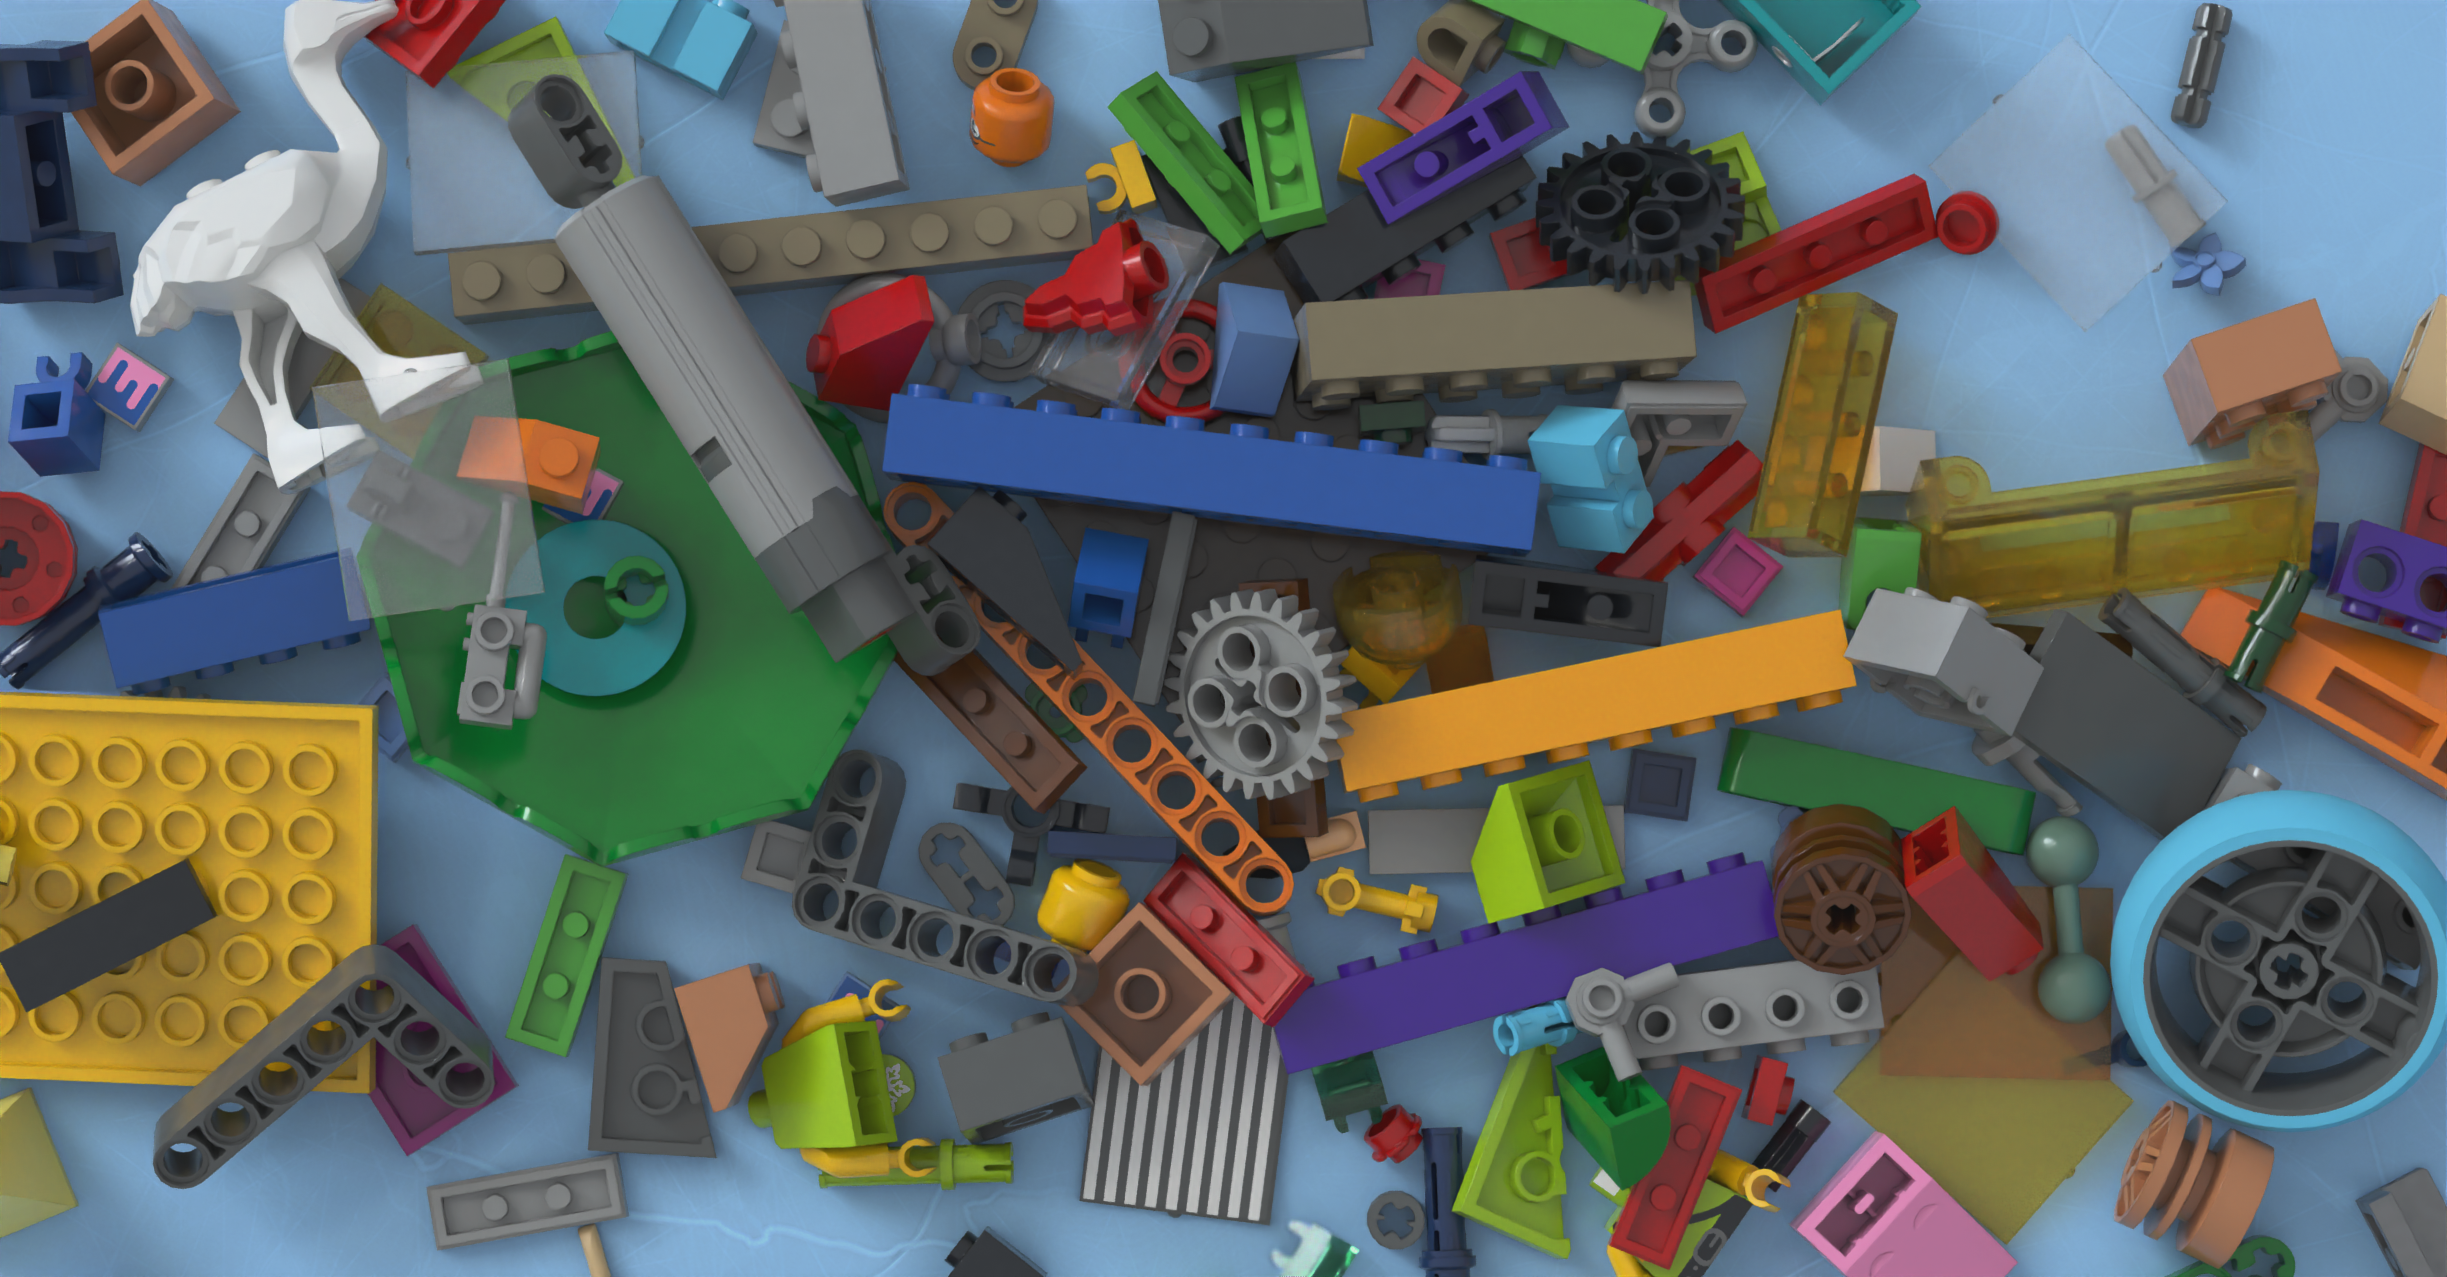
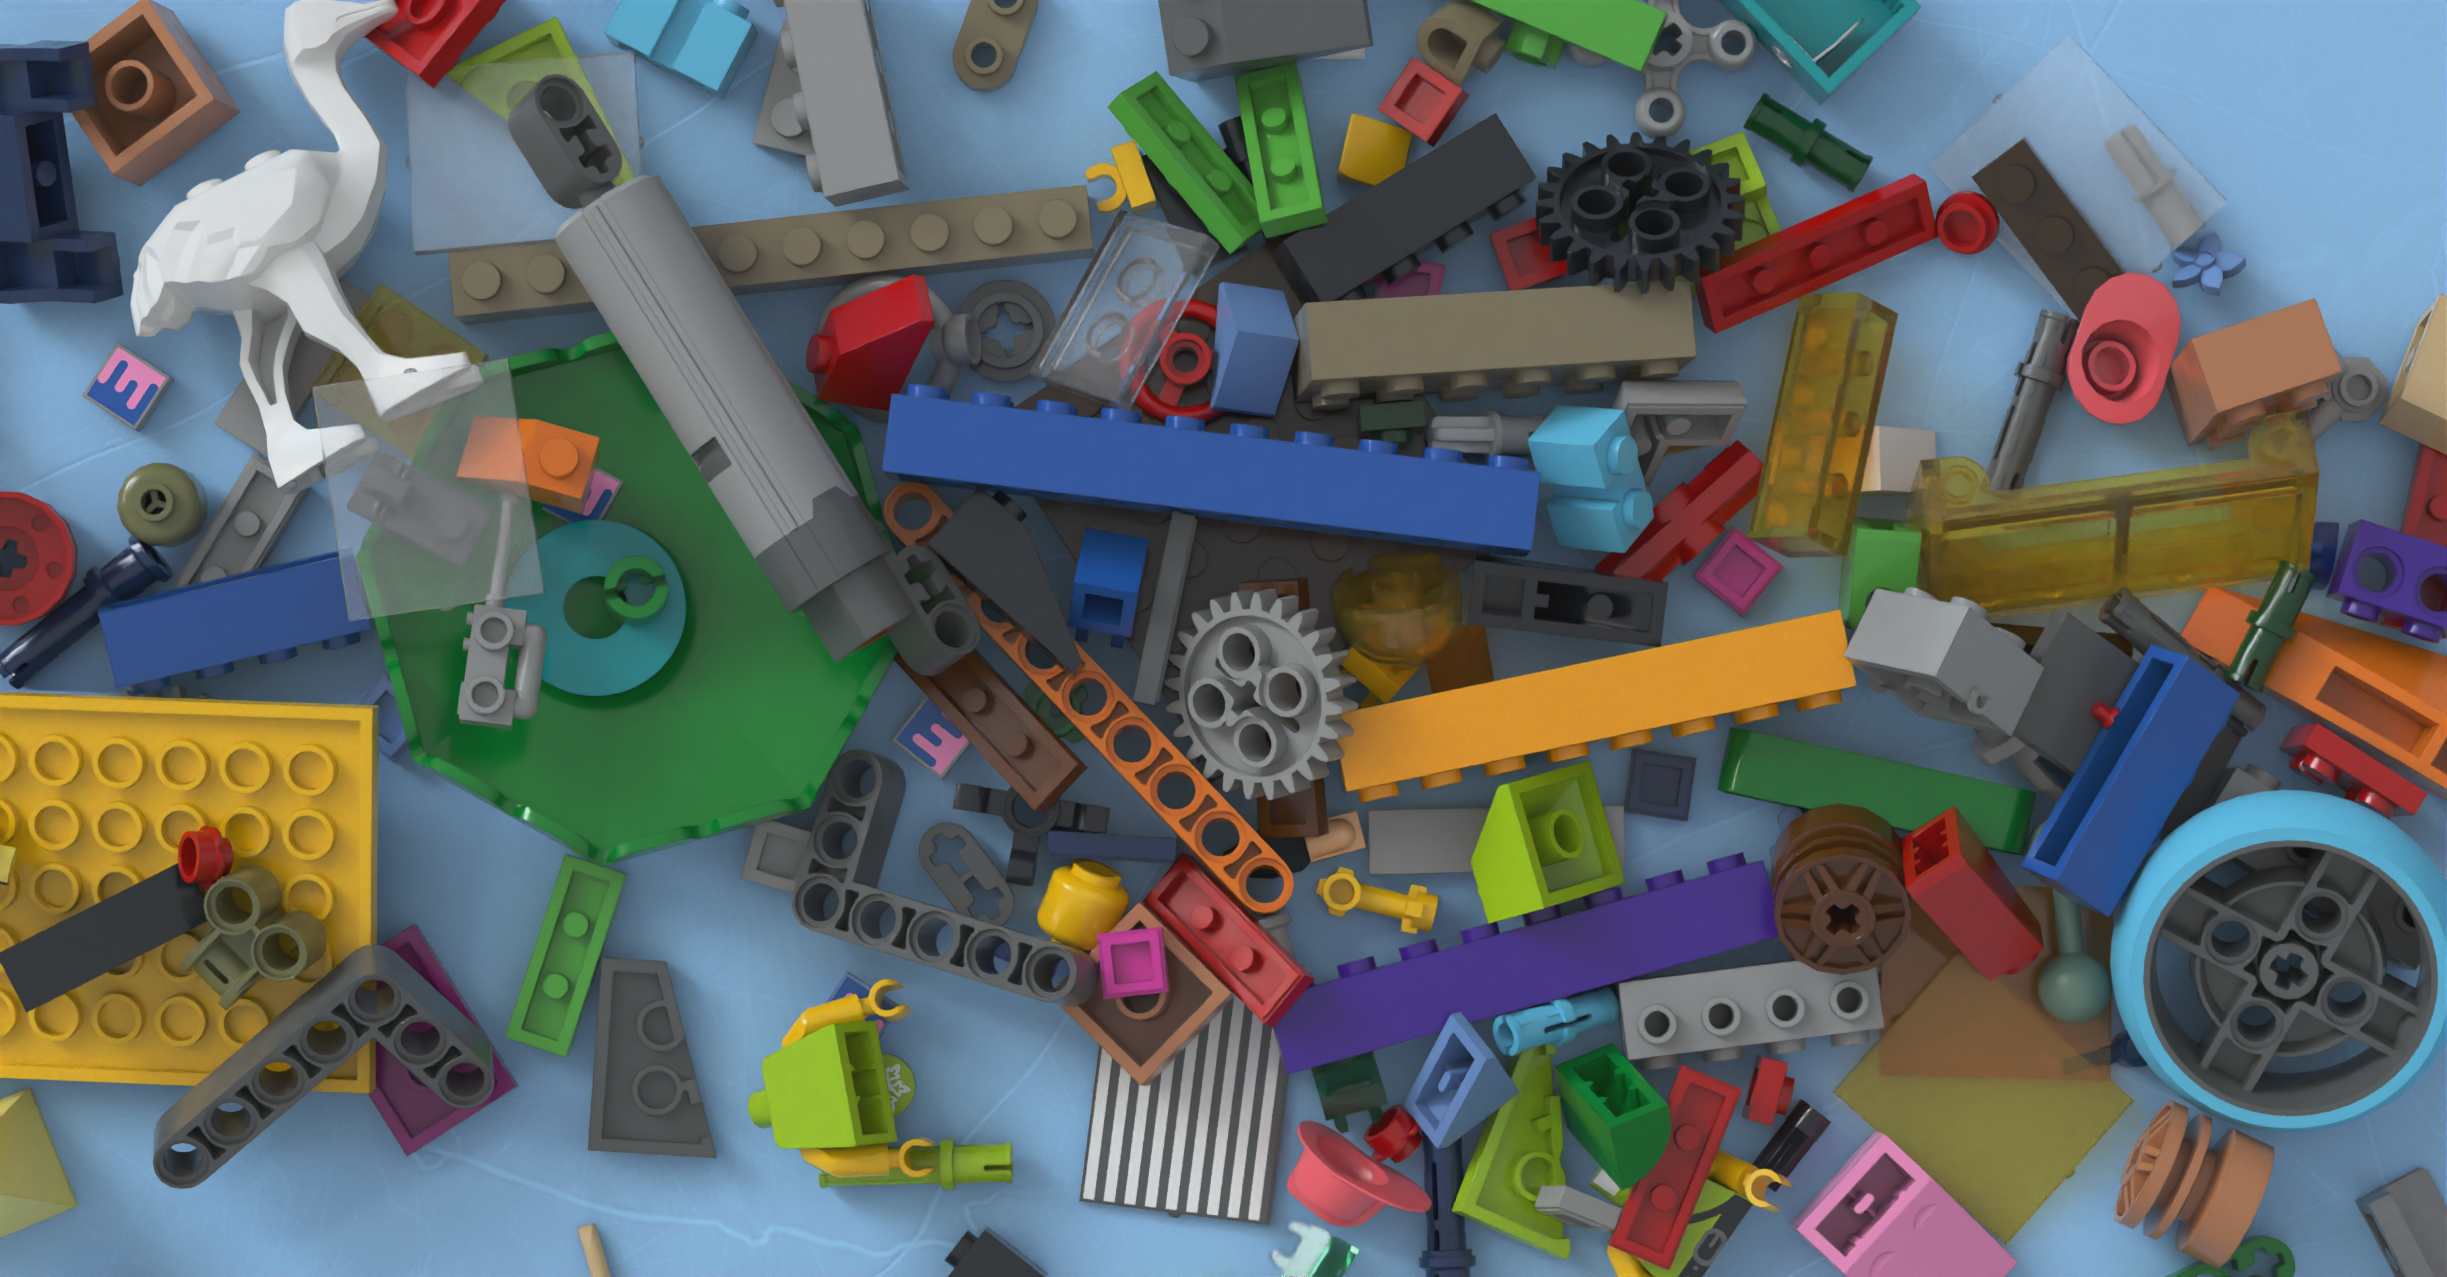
blue brick [8,352,106,477] -> none
light grey tile [426,1153,629,1251] -> none
nougat slope [674,963,785,1113] -> none
dark grey brick [937,1012,1095,1145] -> none
orange head [969,68,1055,167] -> none
red rock [1023,218,1169,337] -> none
dark purple slope [1357,71,1569,225] -> none
dark grey bush [1367,1191,1425,1249] -> none
light grey piece [1565,962,1679,1082] -> none
dark grey axle [2171,3,2233,128] -> none
none -> olive head [117,463,208,548]
none -> red plate [178,826,233,890]
none -> olive piece [179,864,327,1011]
none -> tile [892,696,971,780]
none -> dark pink tile [1097,927,1170,999]
none -> coral piece [1287,1121,1432,1227]
none -> medium blue slope [1403,1012,1520,1150]
none -> light grey tile [1534,1185,1622,1232]
none -> dark green pin [1743,93,1874,193]
none -> dark brown plate [1972,137,2127,322]
none -> dark grey pin [1979,309,2080,503]
none -> blue brick [2020,644,2241,917]
none -> coral piece [2066,272,2181,425]
none -> red piece [2090,701,2119,729]
none -> red plate [2279,723,2428,820]

